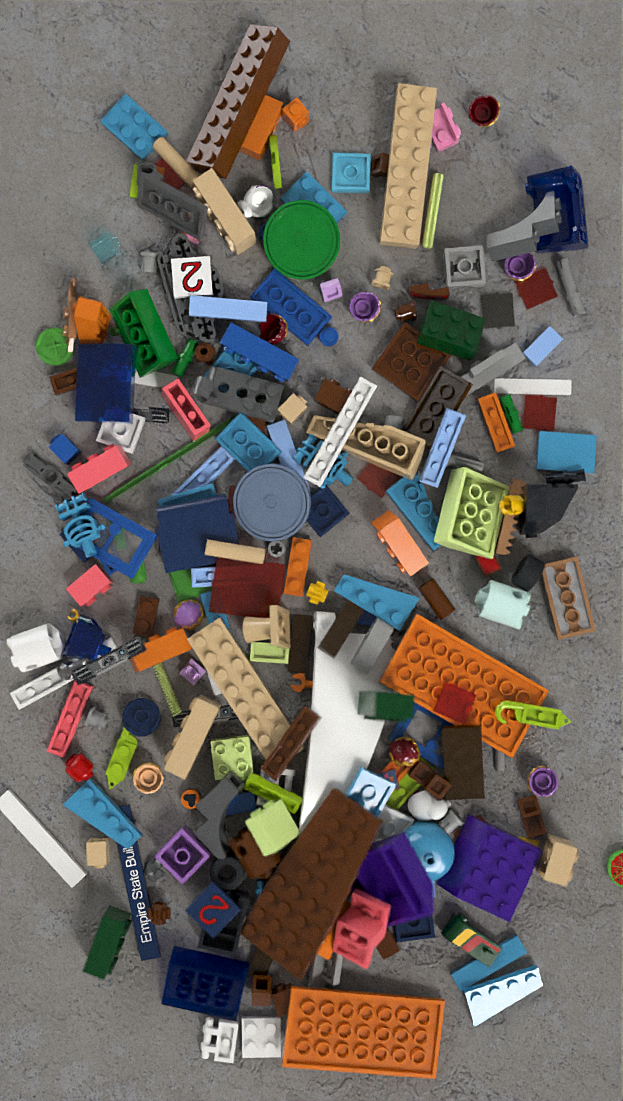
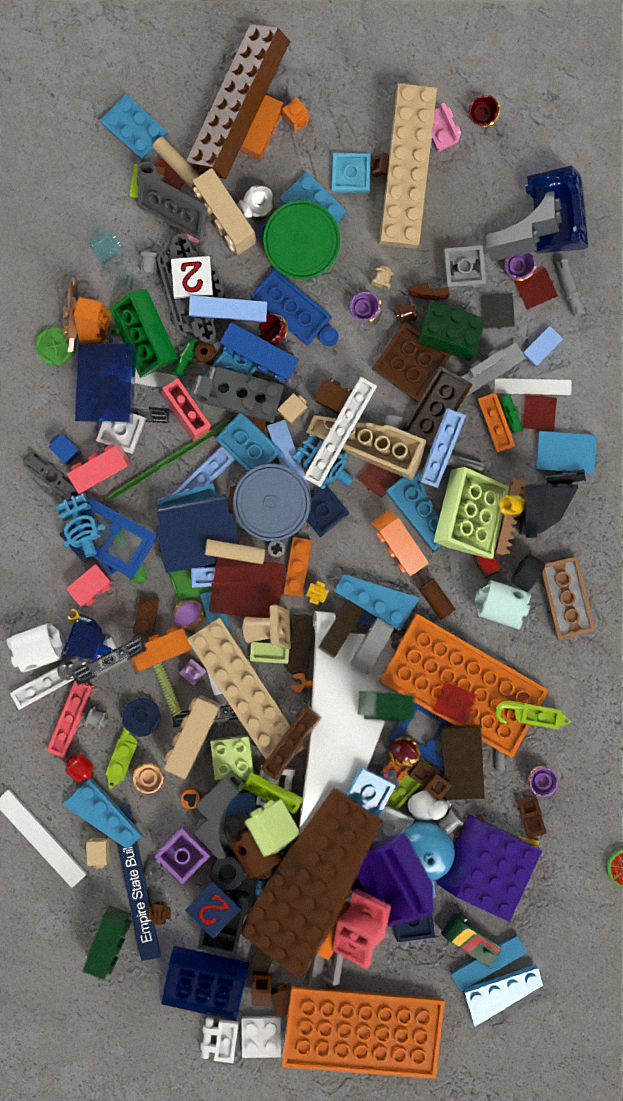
reddish brown plate [49,365,93,396] -> none
lime tile [269,135,282,188] -> none
lavender tile [320,277,342,302] -> none
reddish brown brick [376,927,400,960] -> none
yellowish green axle [422,173,443,249] -> none
tan brick [537,834,579,887] -> none

